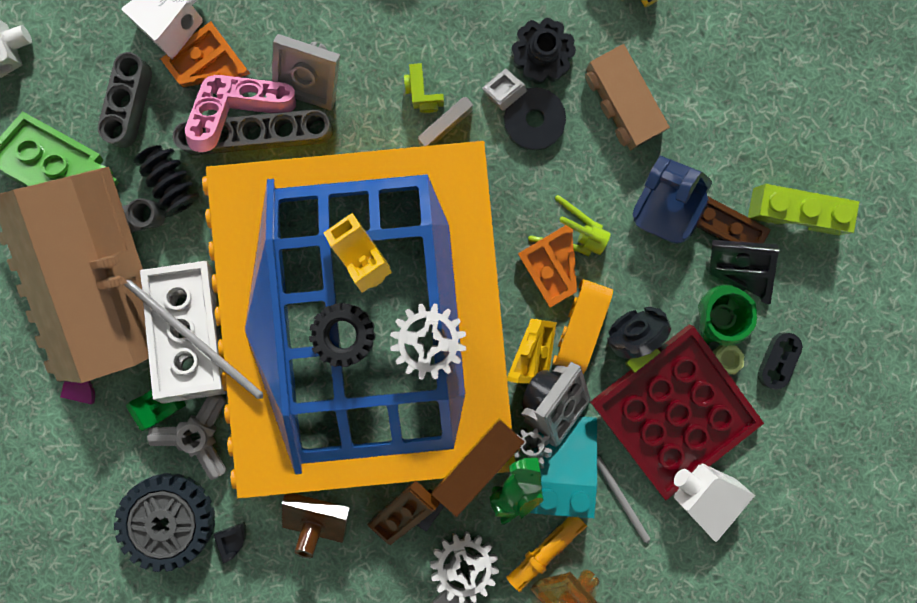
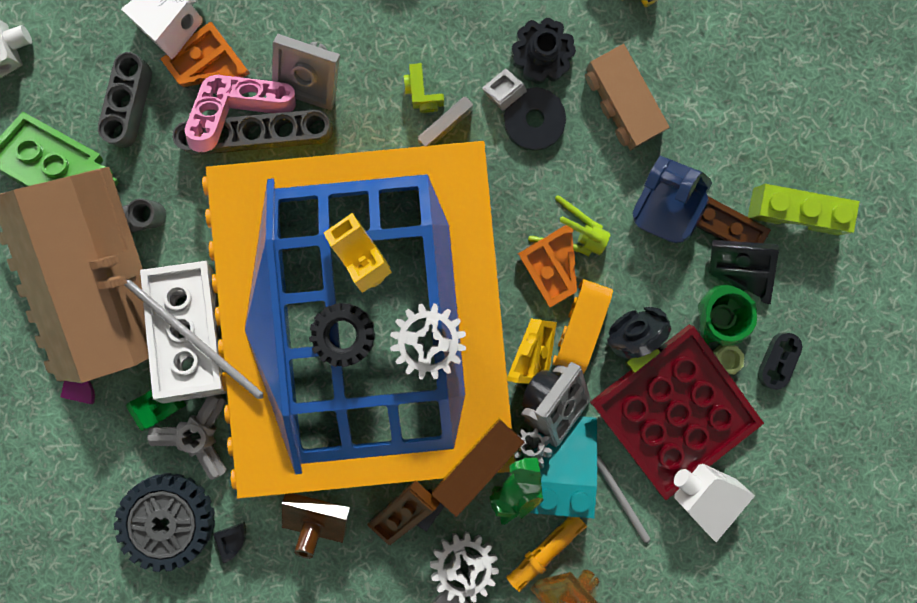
black piece [133,145,199,218] -> none

